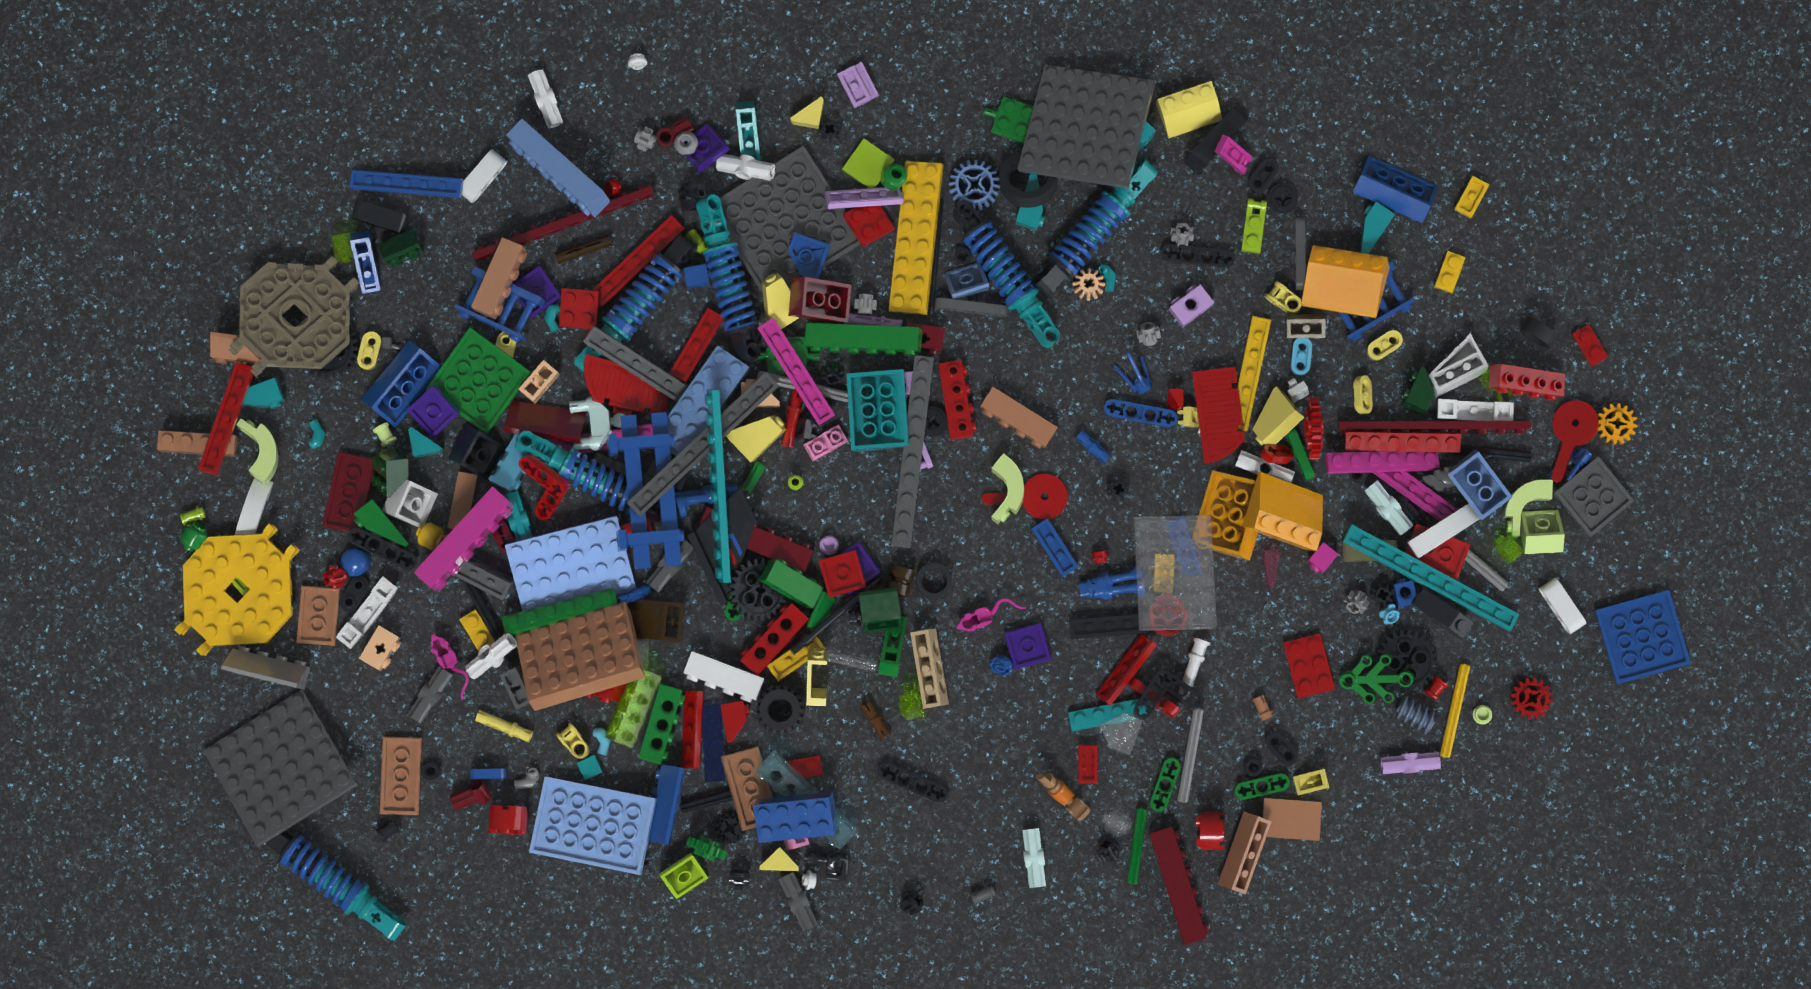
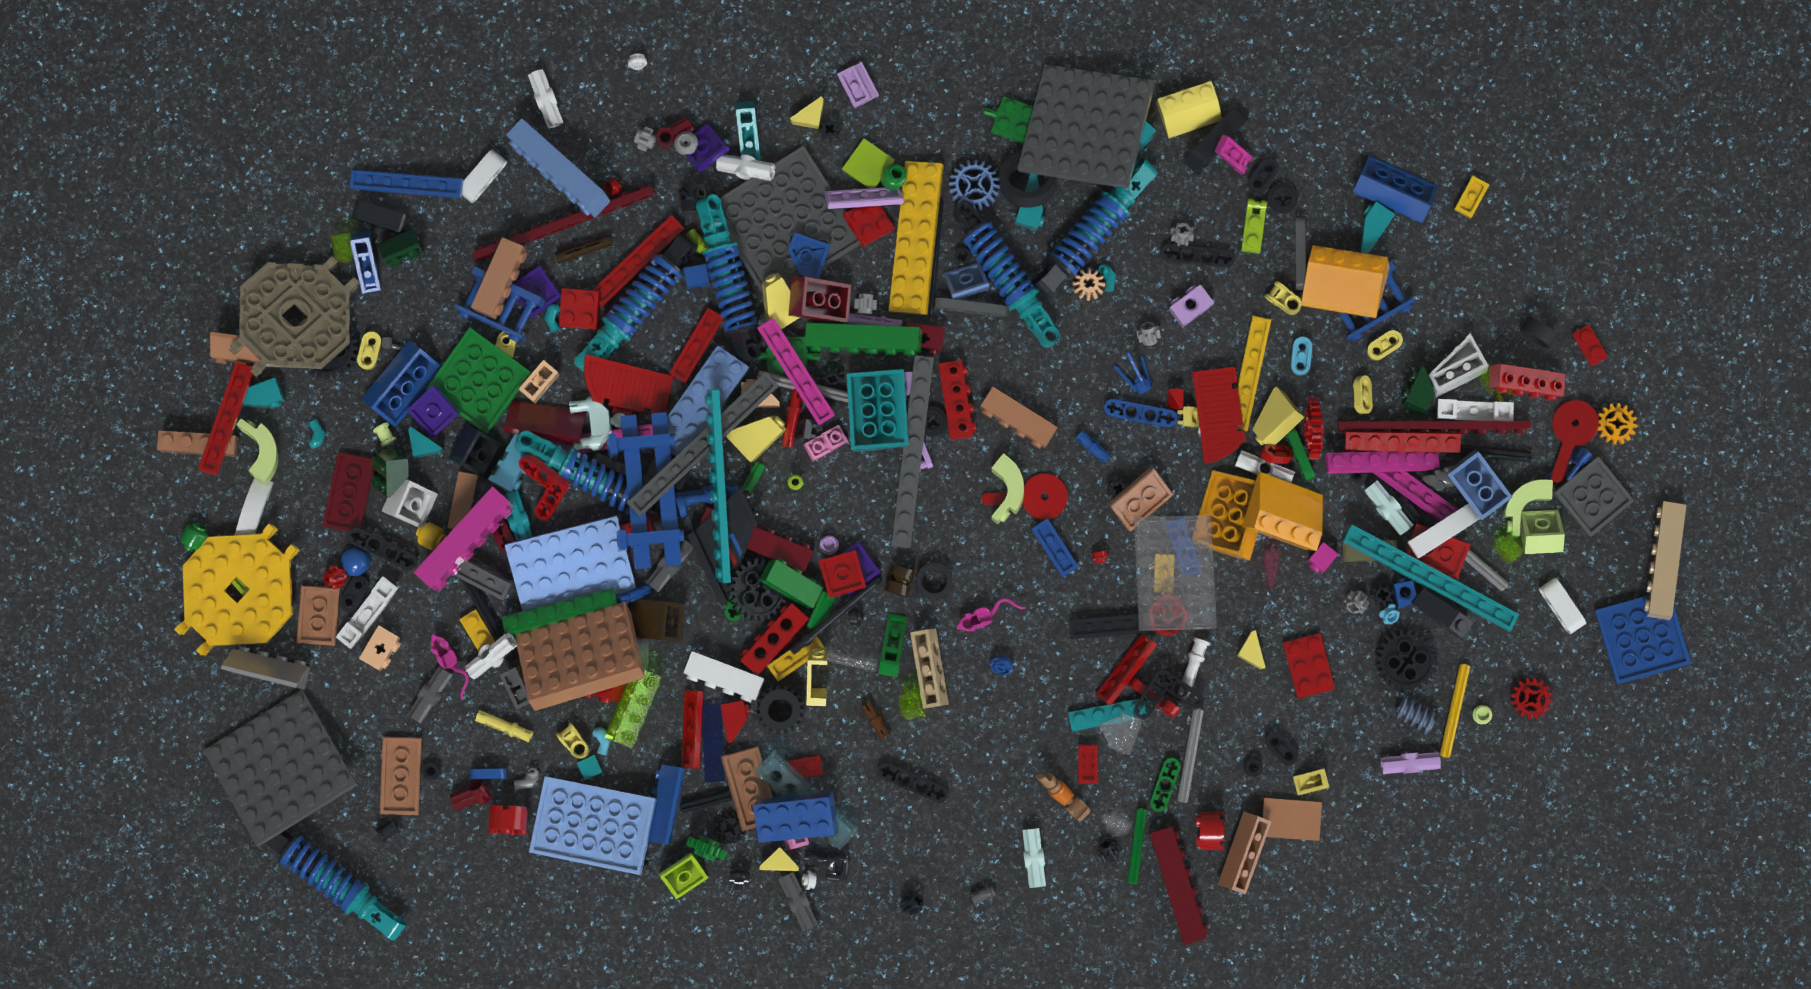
lime pin [180,506,206,525] -> none
green slope [353,499,408,547] -> none
dark grey plate [583,325,689,402] -> none
green brick [638,684,685,765] -> none
dark green slope [859,588,903,633] -> none
dark purple plate [1004,623,1051,670] -> none
blue piece [1079,563,1146,600] -> none
green beam [1234,774,1290,800] -> none
nougat pin [1253,695,1273,721] -> none
dark tan brick [1287,314,1326,338] -> none
white tile [1287,378,1309,404] -> none
green plant [1339,653,1414,704] -> none
red bush [1424,676,1448,701] -> none
yellow plate [1434,251,1466,294] -> none
none -> nougat tile [1108,466,1173,532]
none -> light yellow slope [1237,630,1266,670]
none -> tan brick [1644,501,1686,620]

